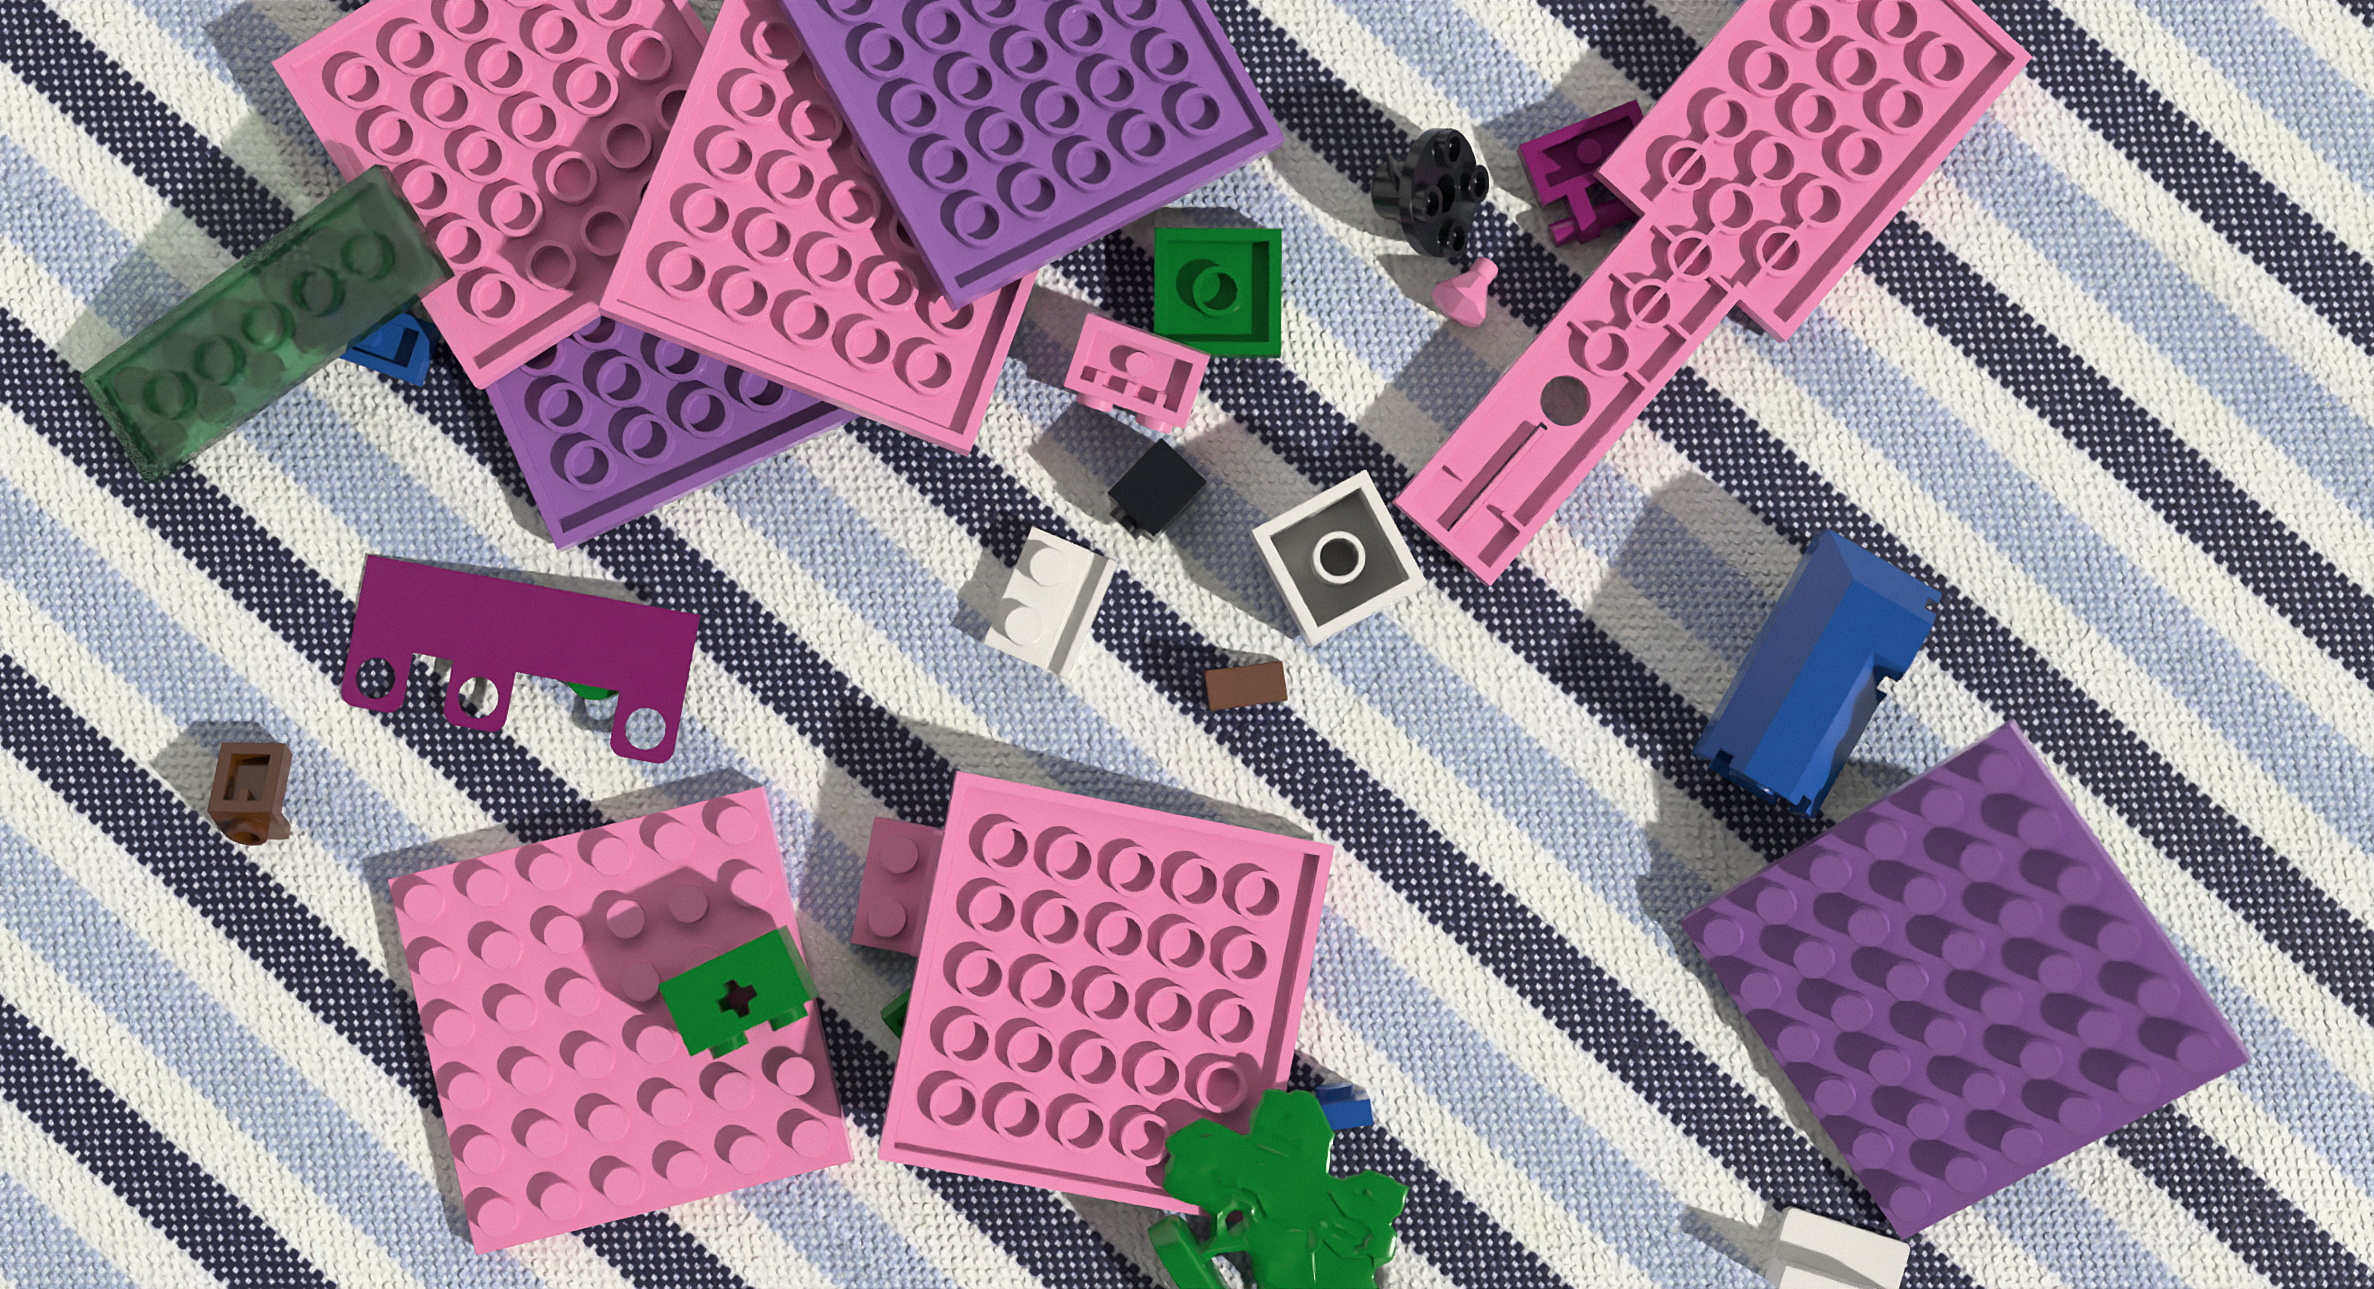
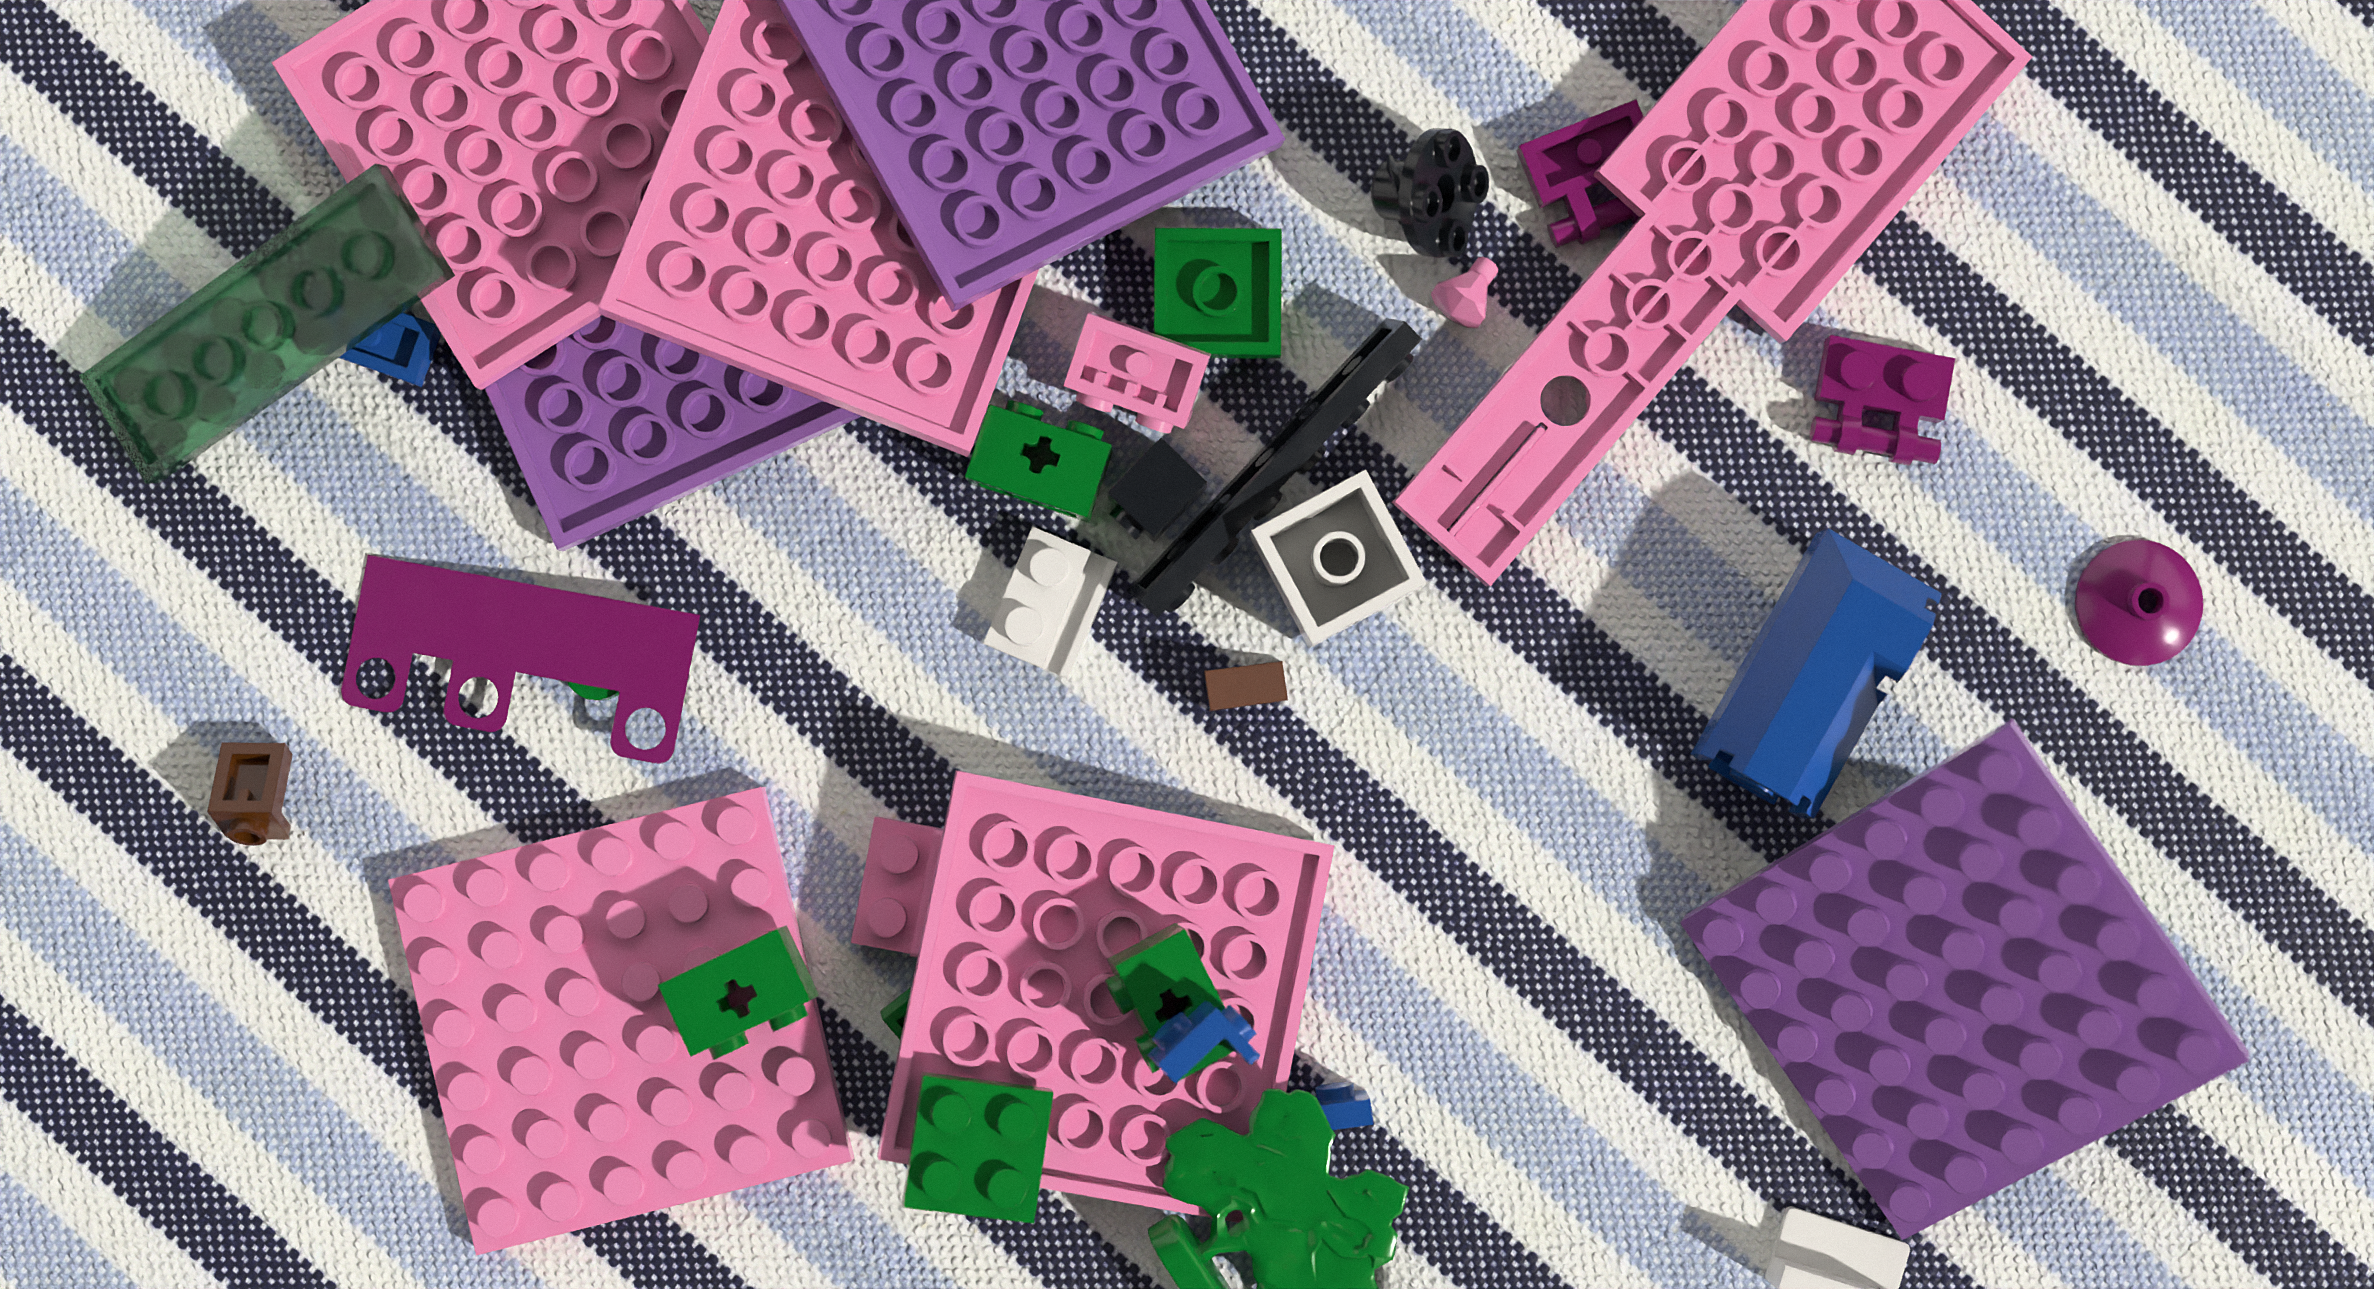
none -> green plate [902,1072,1054,1224]
none -> green brick [965,400,1113,523]
none -> green brick [1105,923,1234,1082]
none -> black plate [1127,318,1422,618]
none -> blue bracket [1148,1000,1260,1084]
none -> magenta plate [1809,335,1955,466]
none -> magenta dish [2075,540,2203,666]

